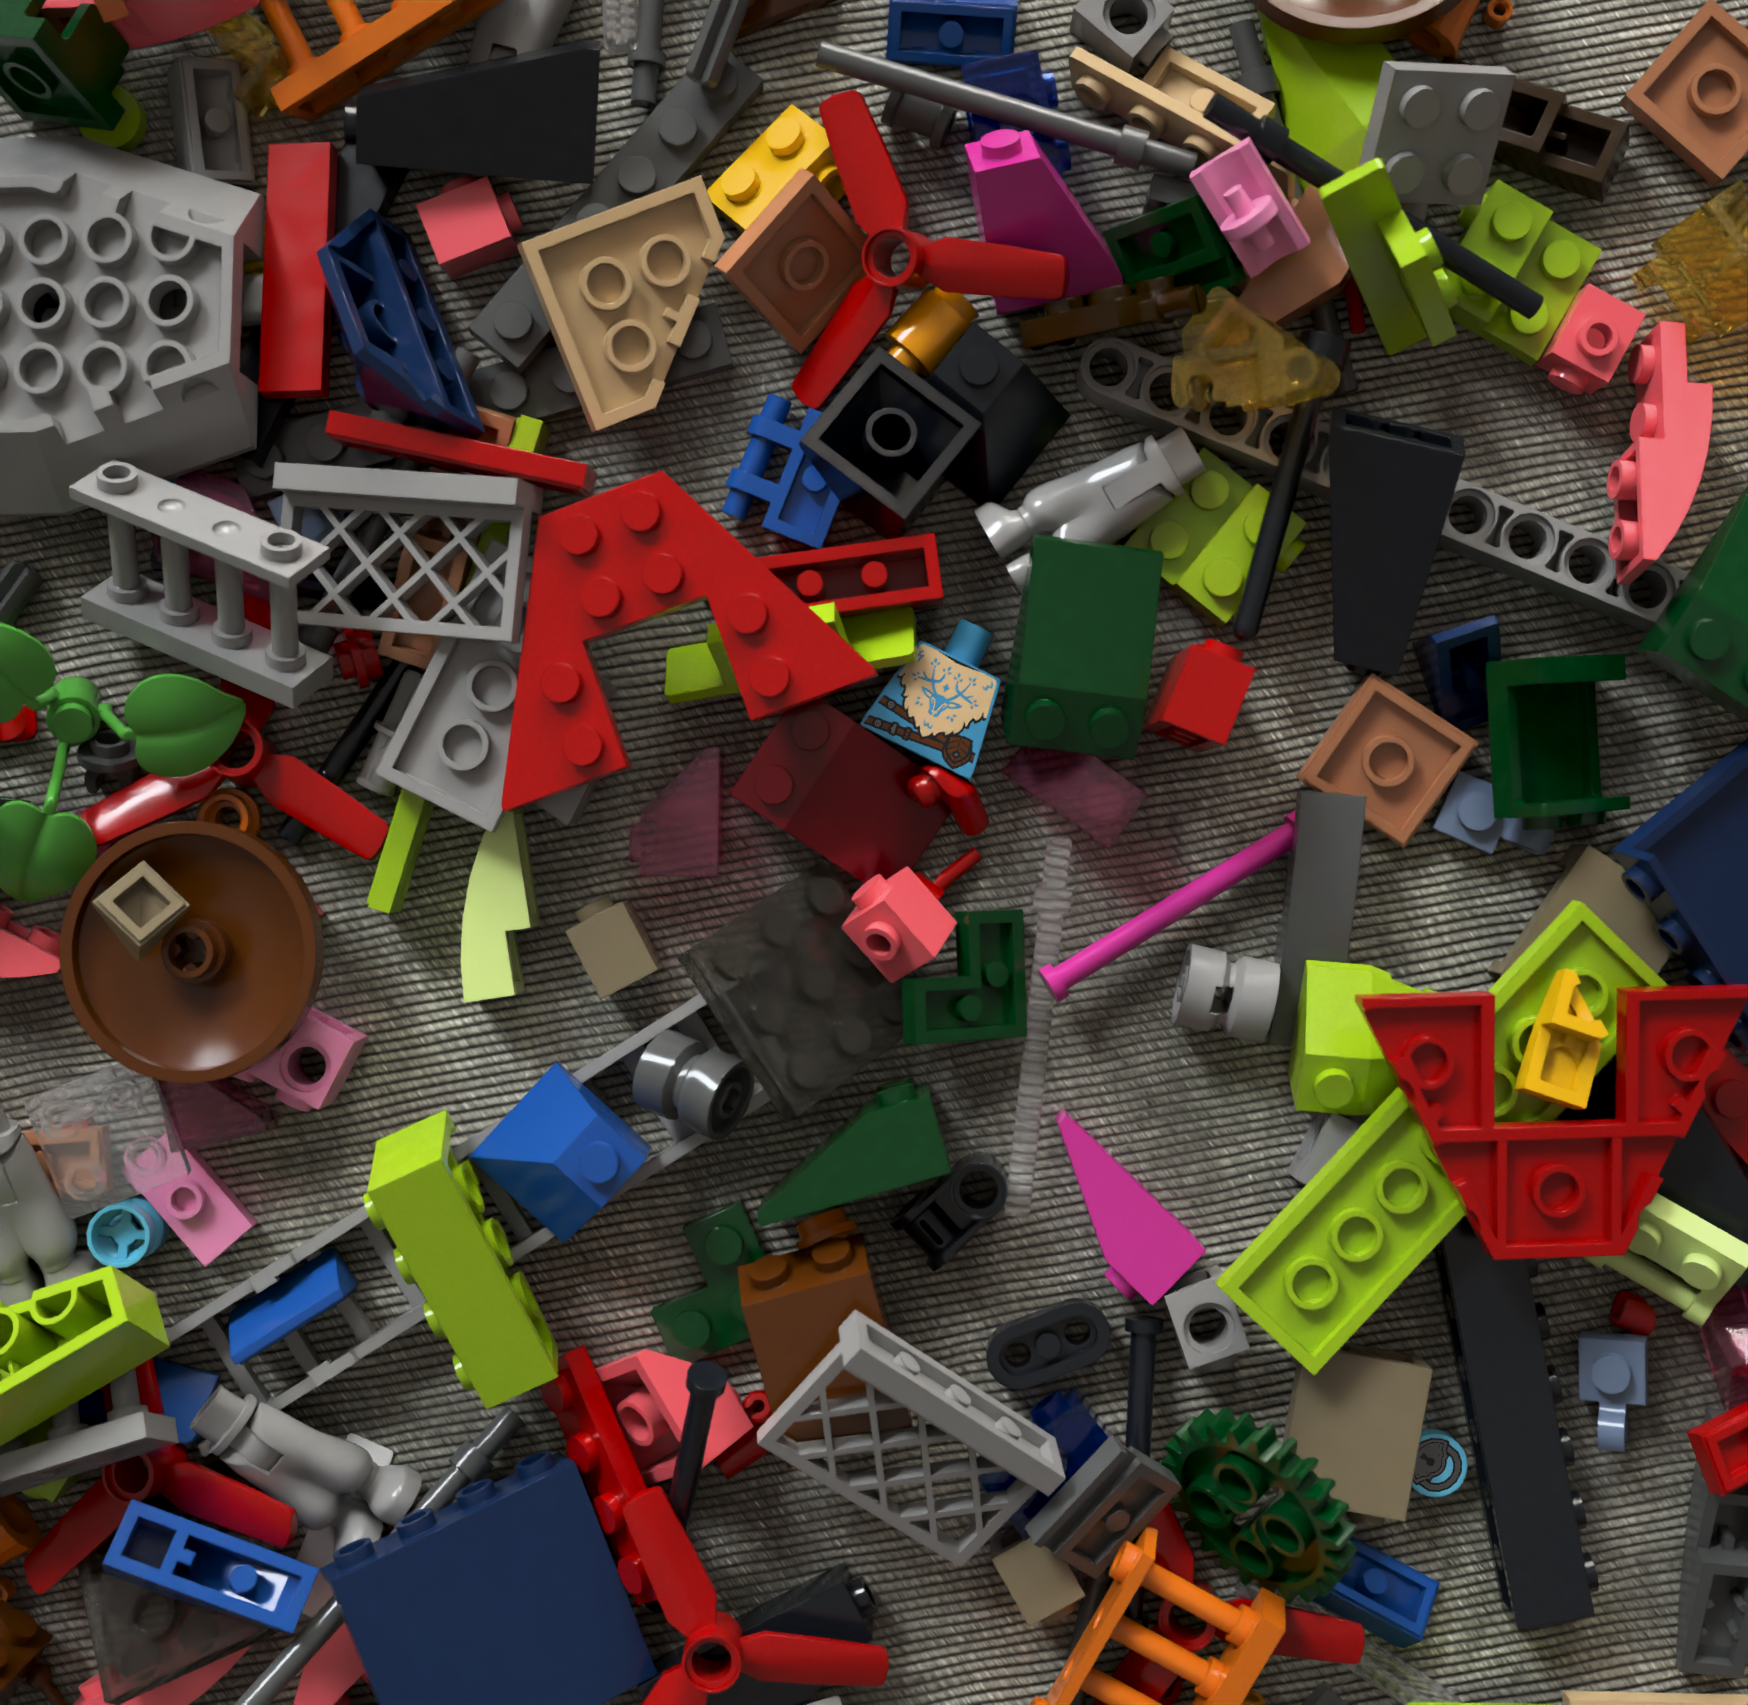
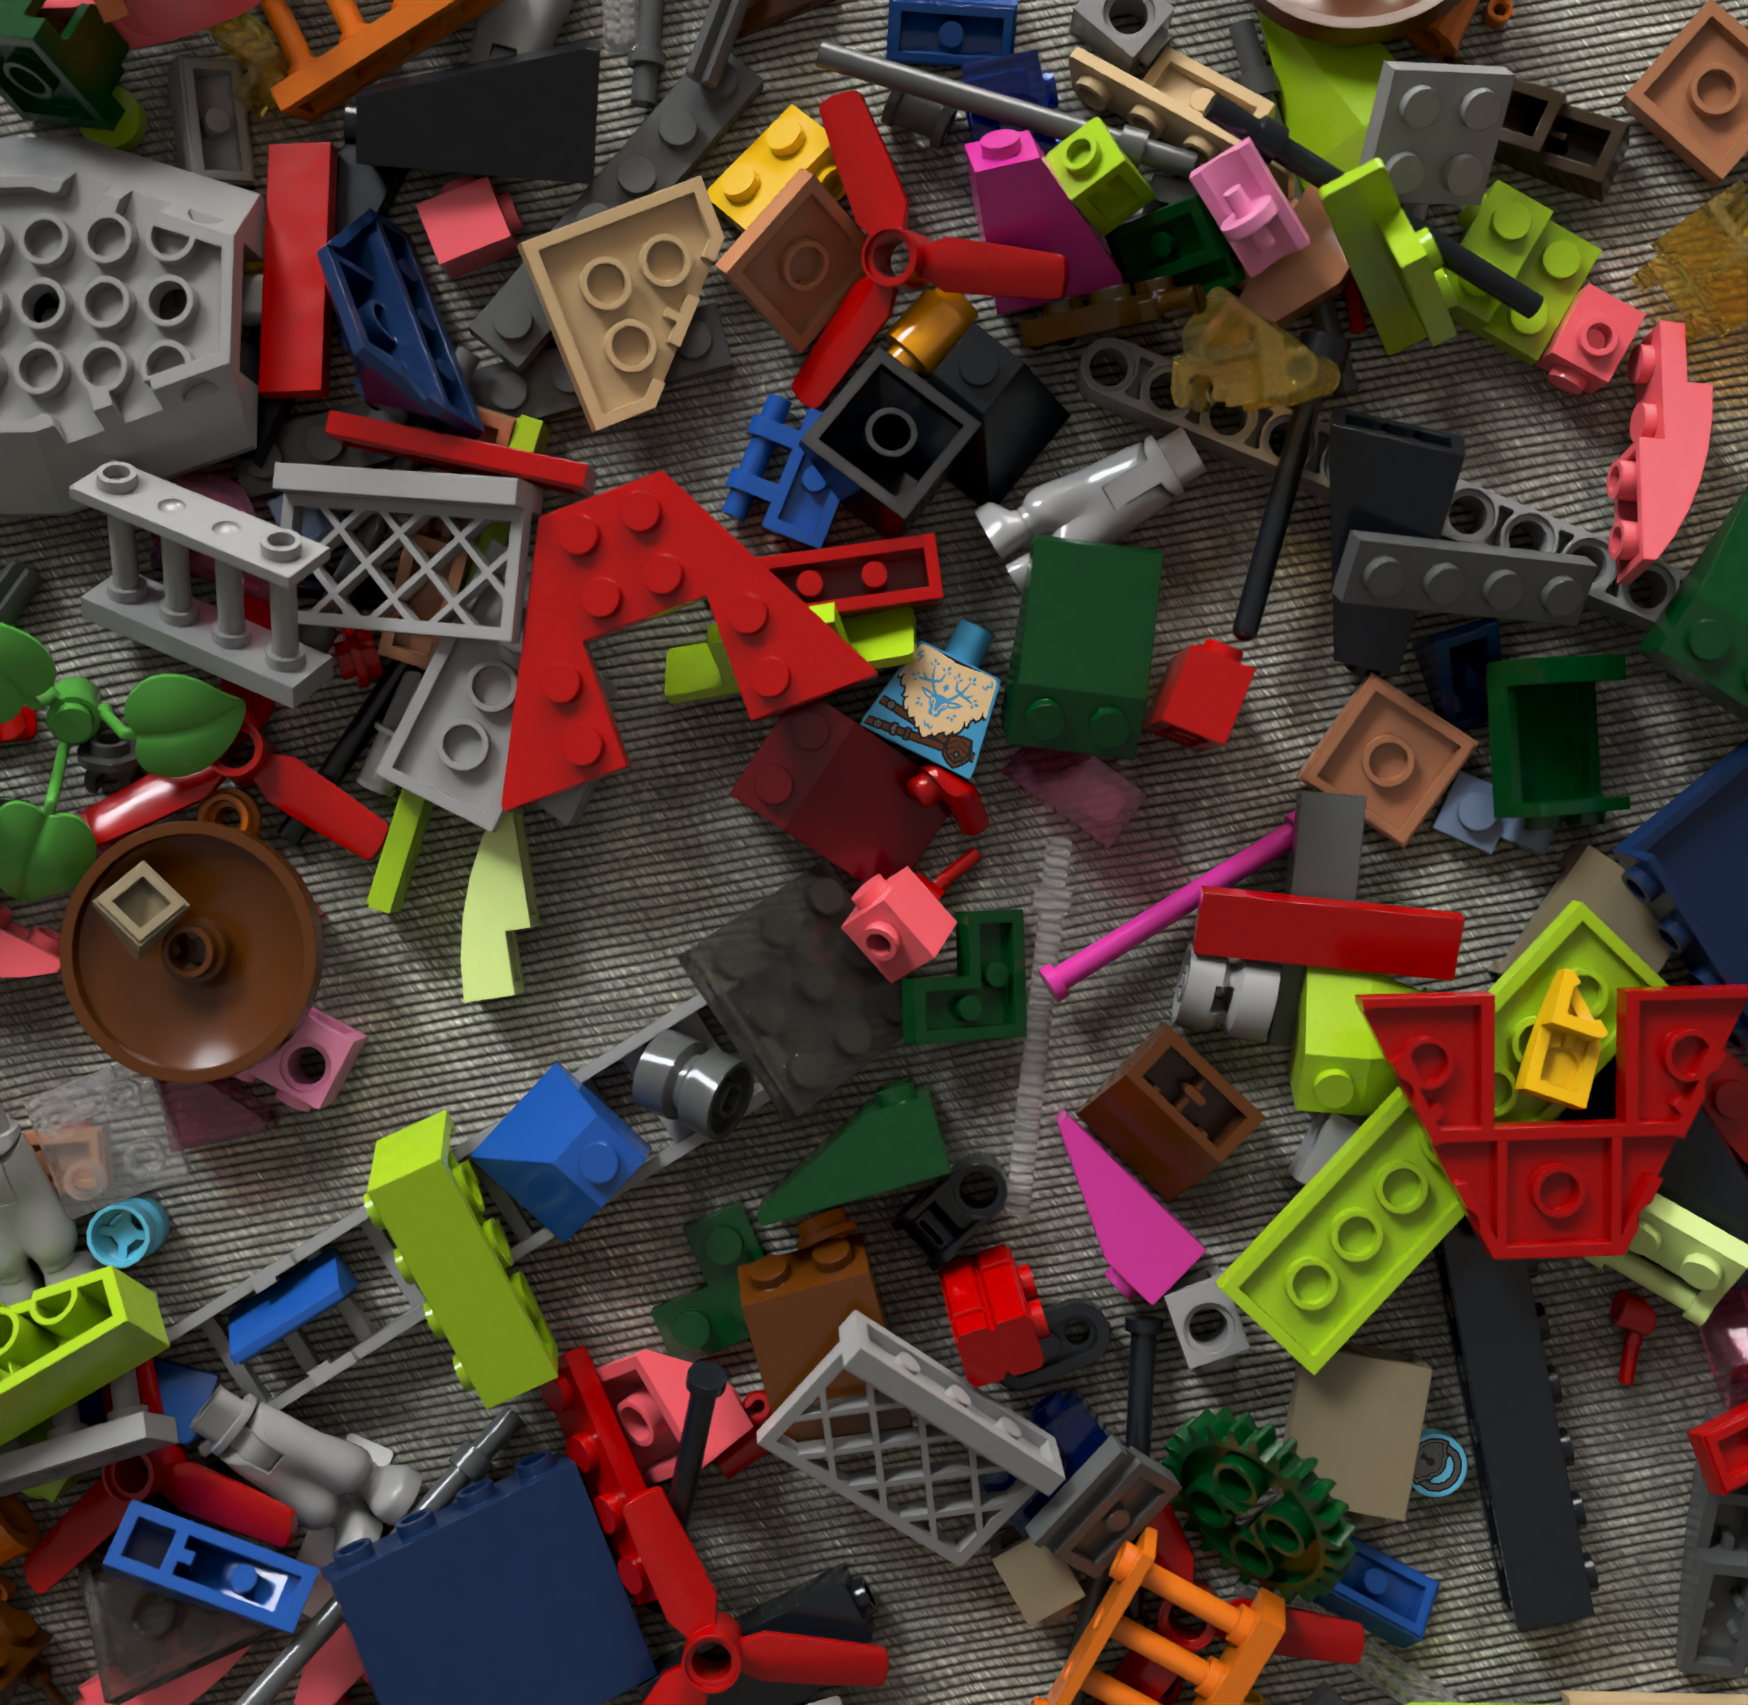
bright pink plate [123,1127,258,1267] -> none
dark tan brick [565,895,664,999] -> none
clear pink slope [629,748,724,877] -> none
lime plate [1124,447,1308,628] -> none
sand blue plate [1578,1330,1648,1452] -> none
none -> red brick [938,1244,1051,1388]
none -> lime bracket [1046,117,1157,237]
none -> reddish brown slope [1075,1021,1266,1202]
none -> red tile [1192,885,1465,981]
none -> dark grey plate [1332,530,1598,627]

